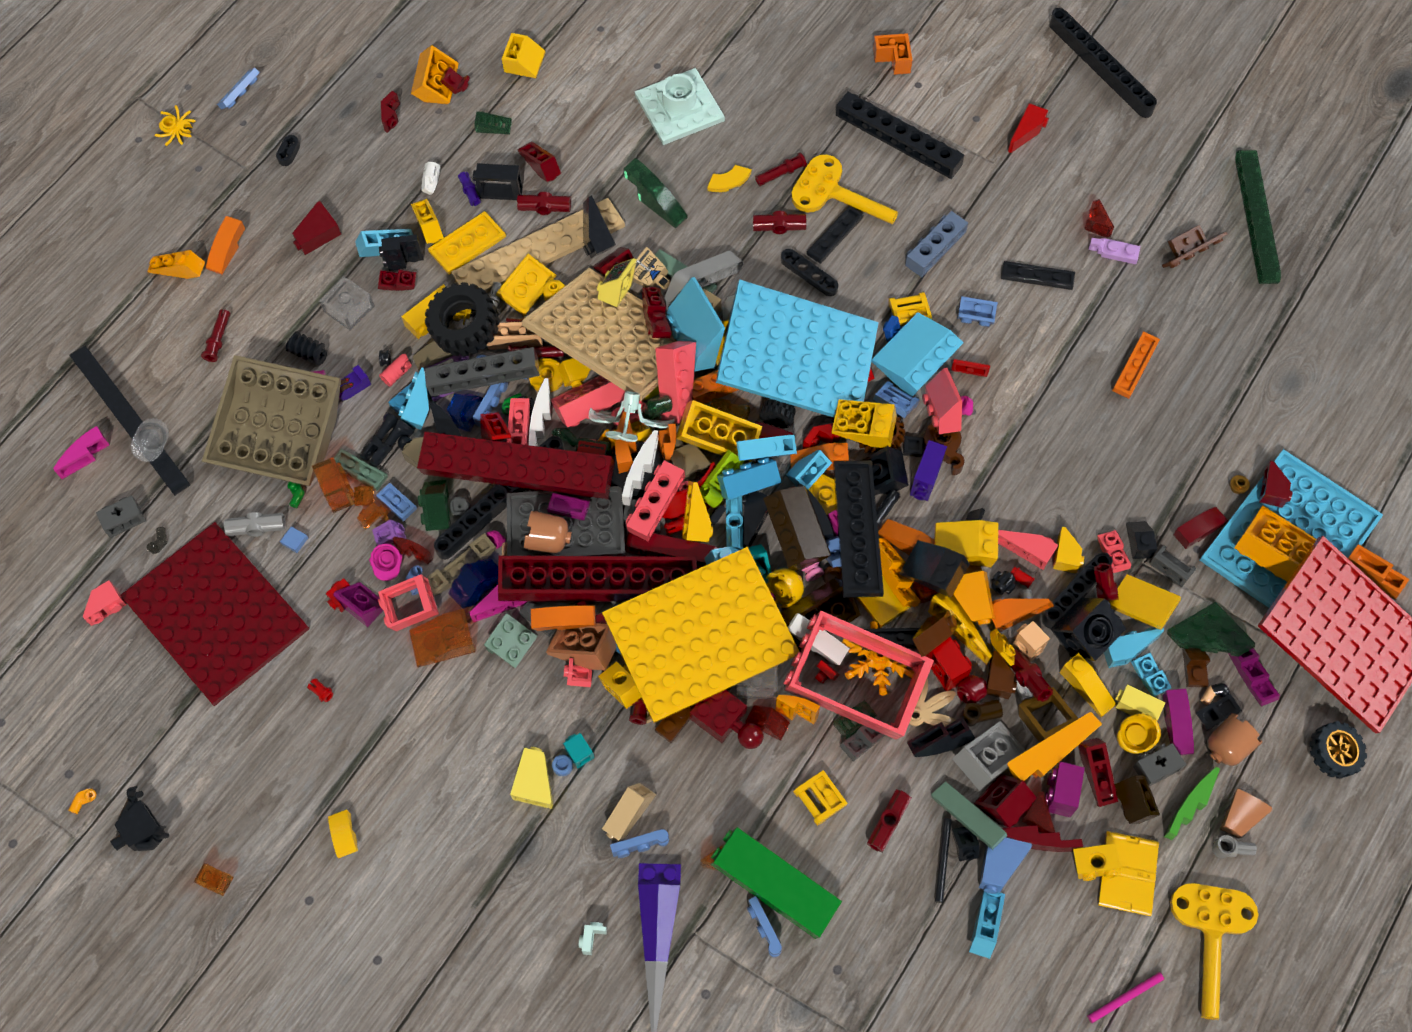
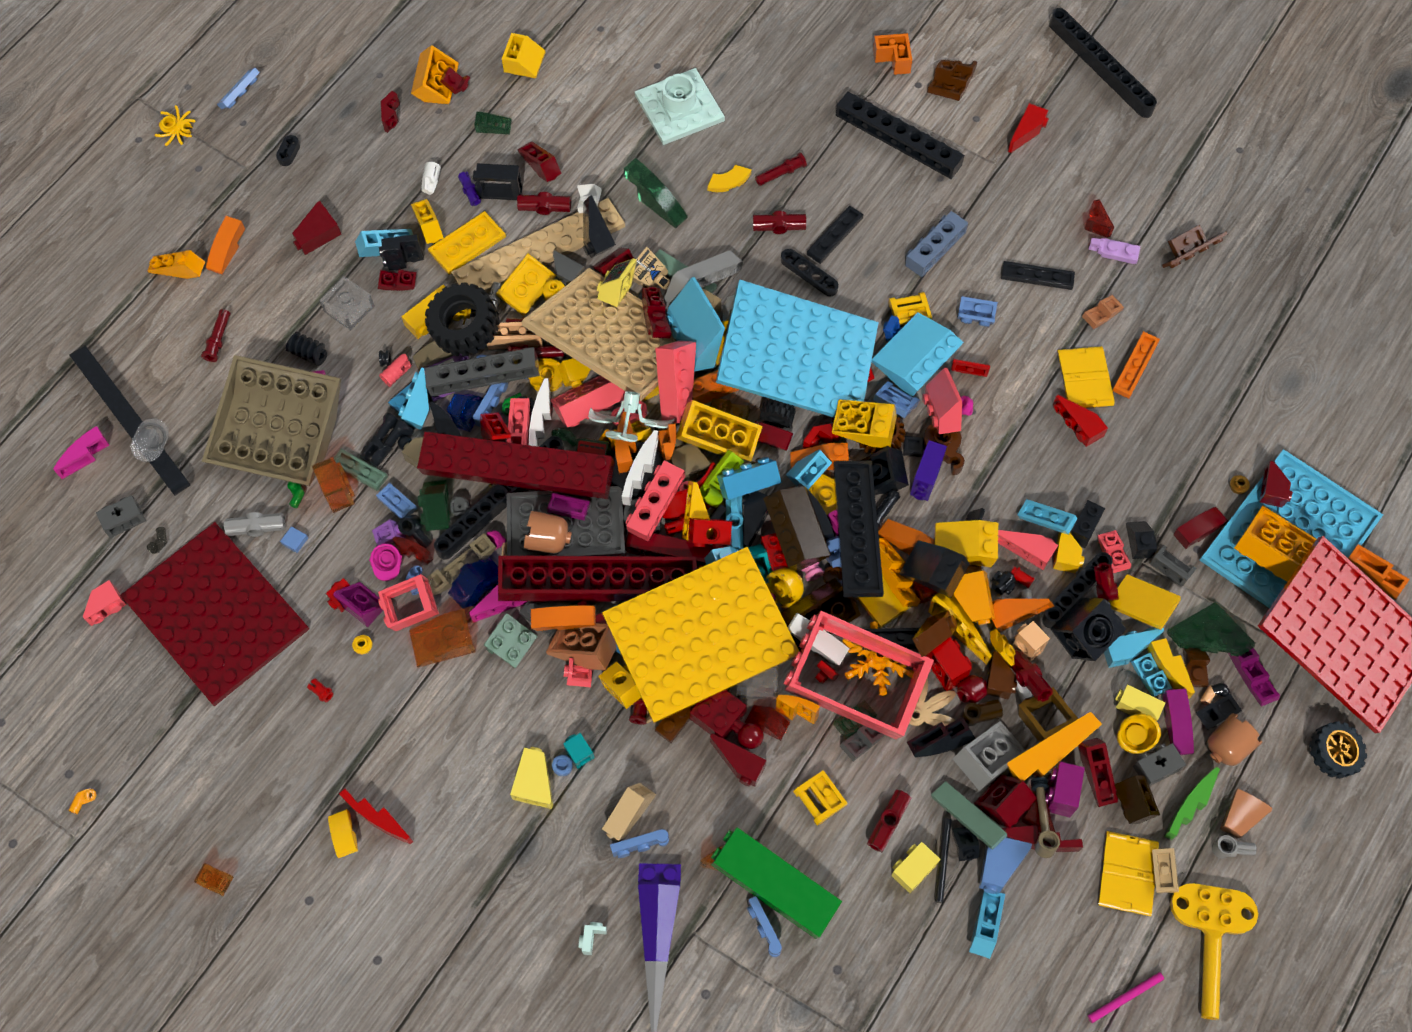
black torso [110,786,169,851] -> none
dark purple leg [339,365,371,400] -> none
clear orange slope [354,486,374,506] -> none
clear orange bracket [357,502,389,530] -> none
clear green piece [641,395,672,420] -> none
medium azure slope [736,435,797,461] -> none
yellow piece [791,154,898,225] -> none
yellow slope [1059,653,1117,717] -> none
yellow brick [1073,843,1121,881] -> none
clear green beam [1235,150,1281,284] -> none
none -> red slope [339,788,413,844]
none -> yellow plate [352,635,373,654]
none -> black axle [398,515,432,549]
none -> dark grey slope [553,250,585,286]
none -> white slope [577,184,602,213]
none -> red brick [688,518,732,548]
none -> dark red slope [710,733,767,787]
none -> red brick [761,533,788,572]
none -> light yellow brick [892,842,941,893]
none -> reddish brown slope [927,60,978,101]
none -> medium azure plate [1017,499,1078,535]
none -> dark tan piece [1031,777,1060,858]
none -> red slope [1053,395,1108,447]
none -> yellow piece [1057,346,1115,408]
none -> black brick [1071,500,1105,548]
none -> nougat slope [1082,295,1124,329]
none -> yellow slope [1146,638,1195,699]
none -> tan plate [1152,848,1179,893]

